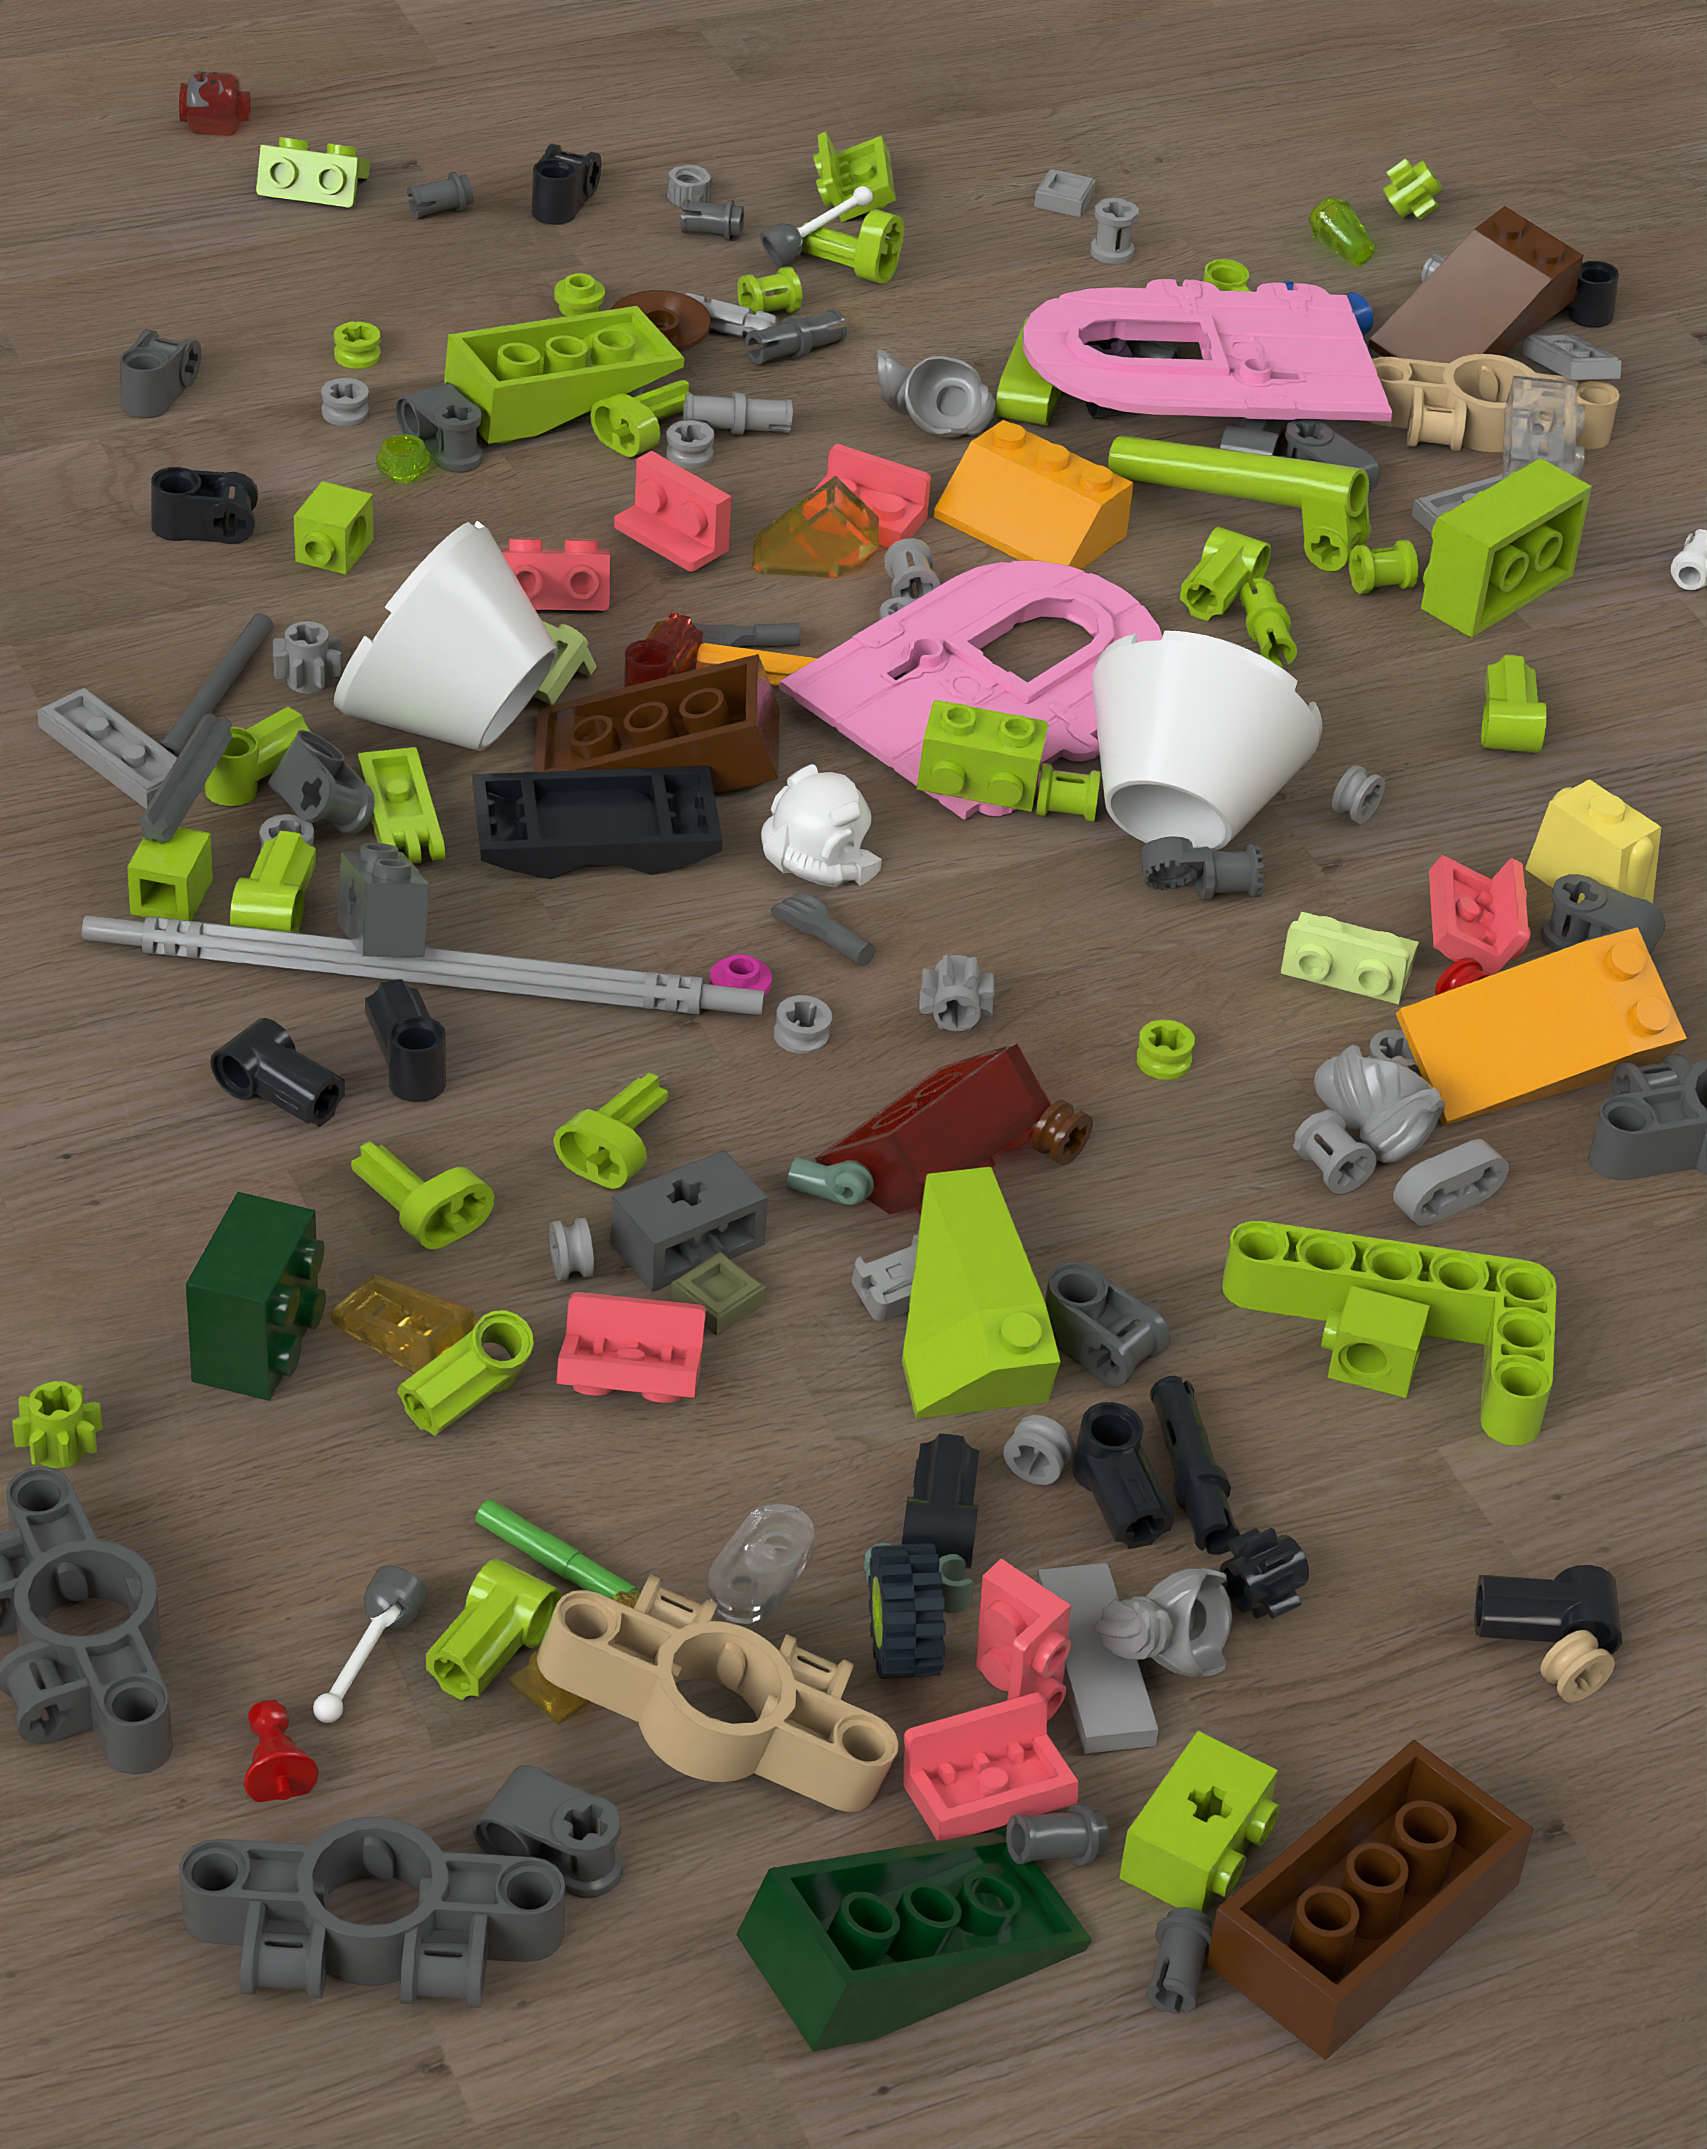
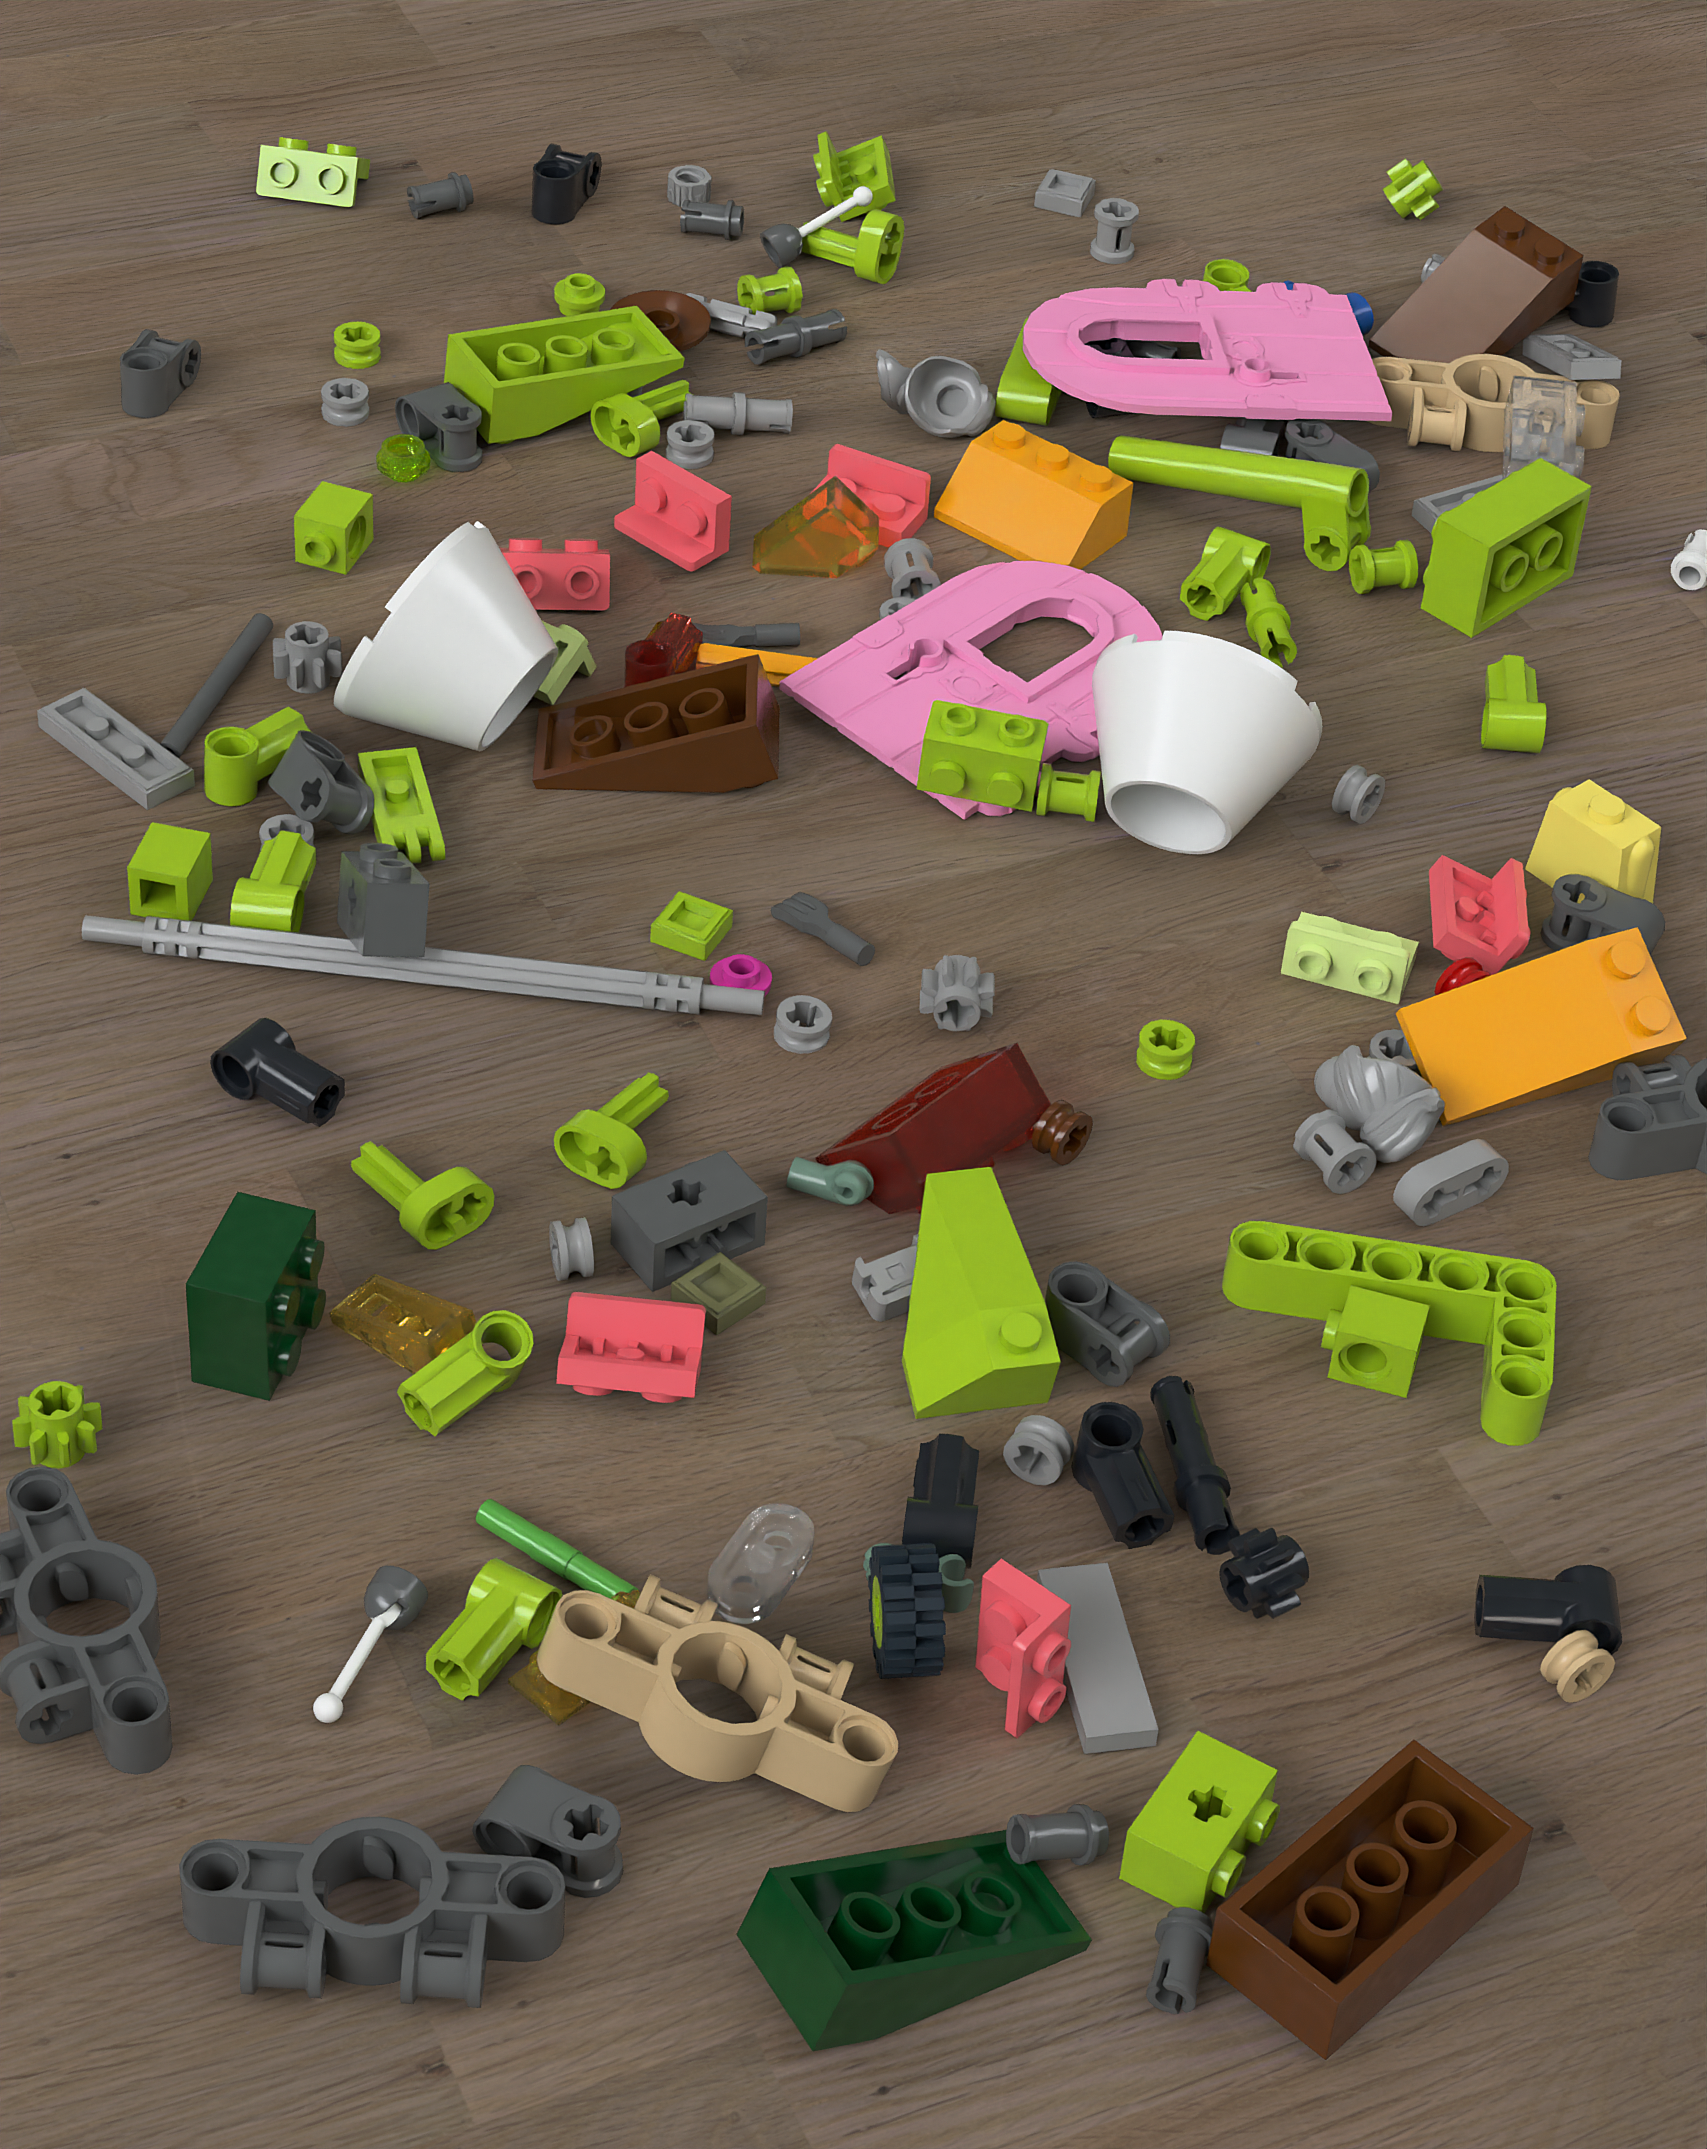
dark grey axle [140,714,233,844] -> none
black piece [151,467,259,544] -> none
clear red head [179,71,251,136] -> none
red piece [243,1699,319,1803] -> none
black piece [365,979,446,1102] -> none
black slope [472,766,722,879] -> none
white helmet [761,764,882,887] -> none
coral bracket [903,1692,1079,1841] -> none
light grey hair [1095,1568,1232,1677] -> none
dark grey connector [1140,836,1264,900] -> none
clear neon green cone [1308,197,1375,267] -> none
none -> lime tile [650,891,733,961]

